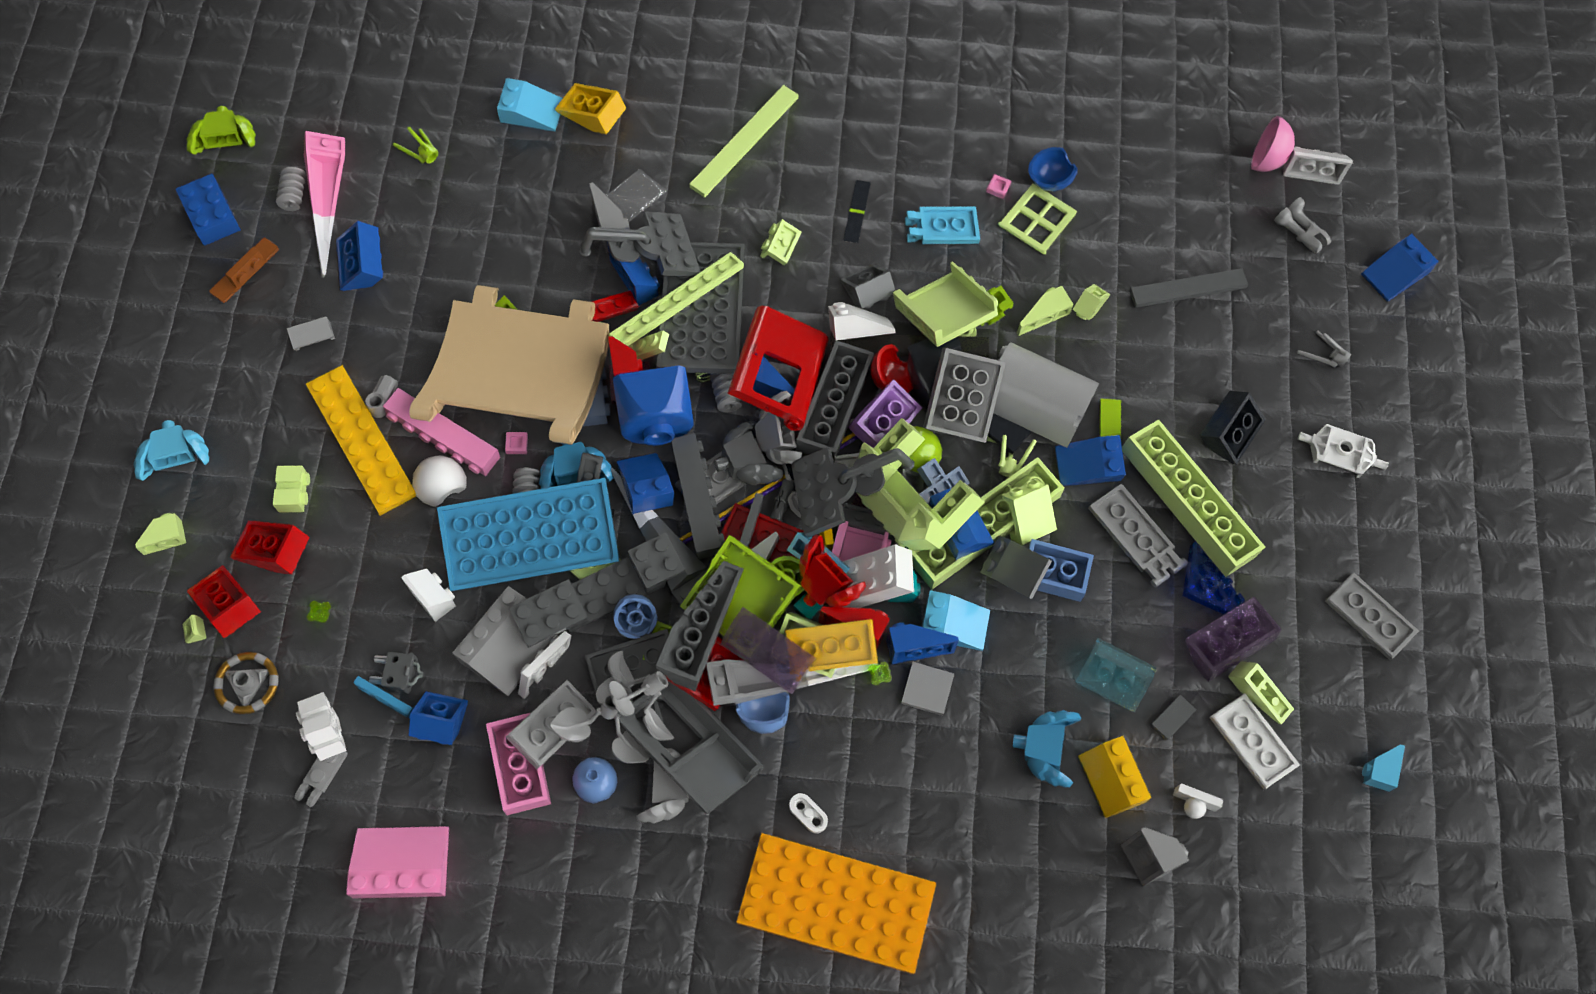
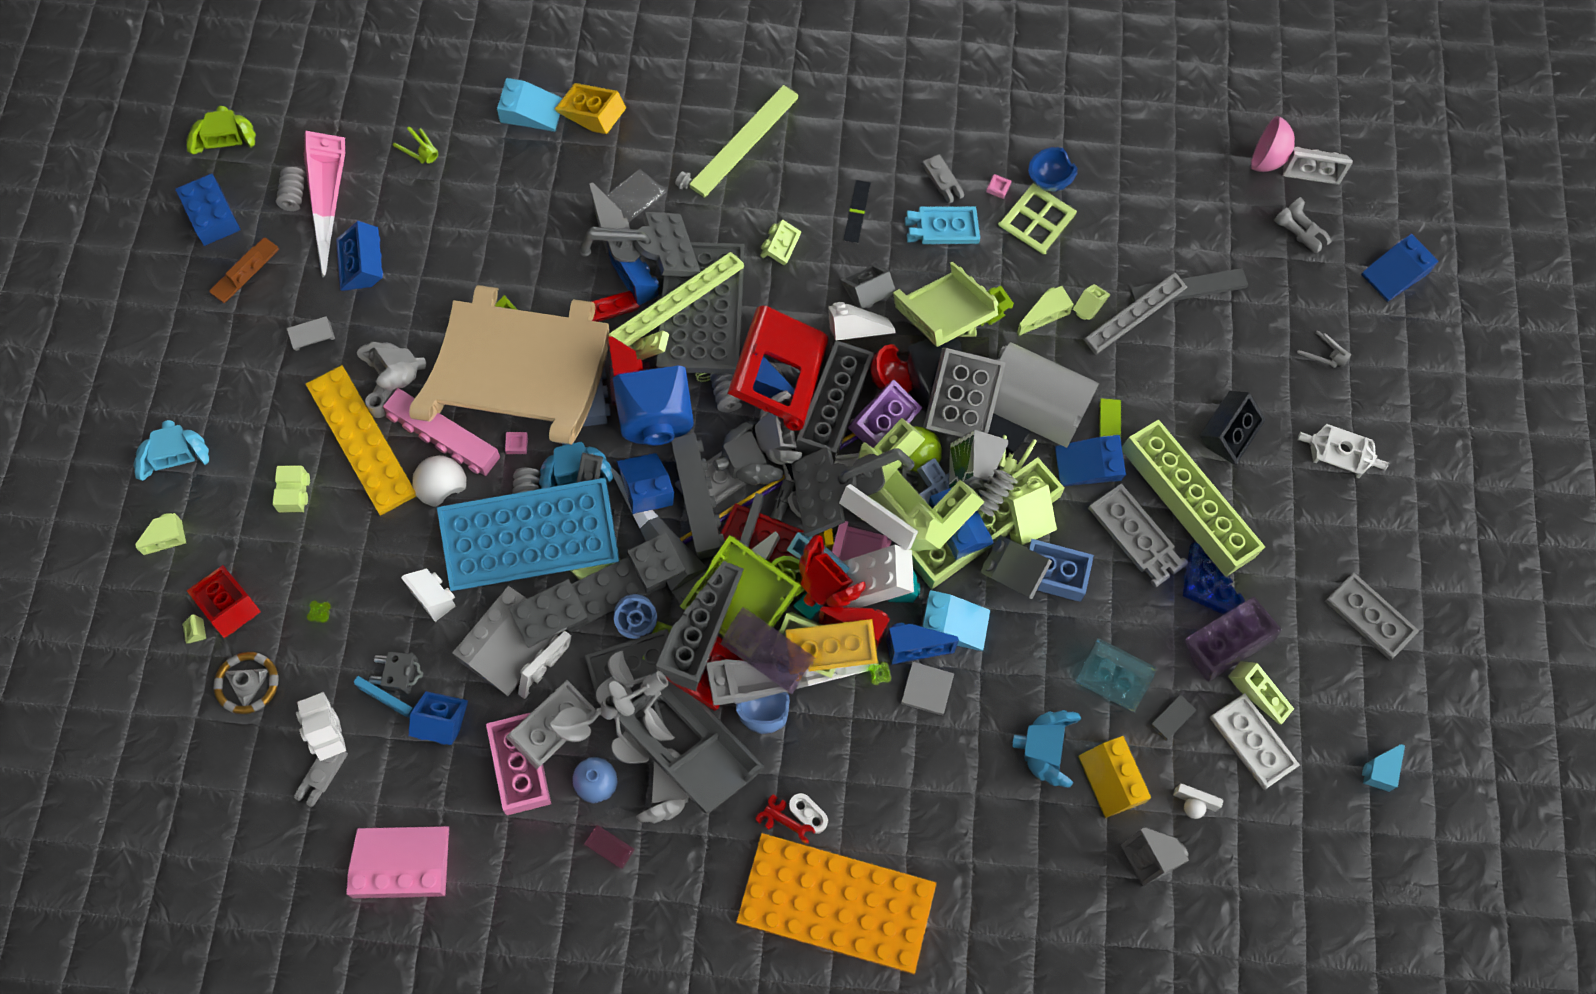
red slope [230,520,310,575] -> none
none -> light grey torso [357,341,426,391]
none -> clear pink tile [584,825,635,869]
none -> light grey plate [675,171,692,190]
none -> red bar [756,794,816,844]
none -> white tile [839,484,918,551]
none -> light grey hinge [923,154,964,203]
none -> light grey slope [949,430,1008,490]
none -> light grey piece [979,469,1018,516]
none -> light grey tile [1084,272,1187,355]

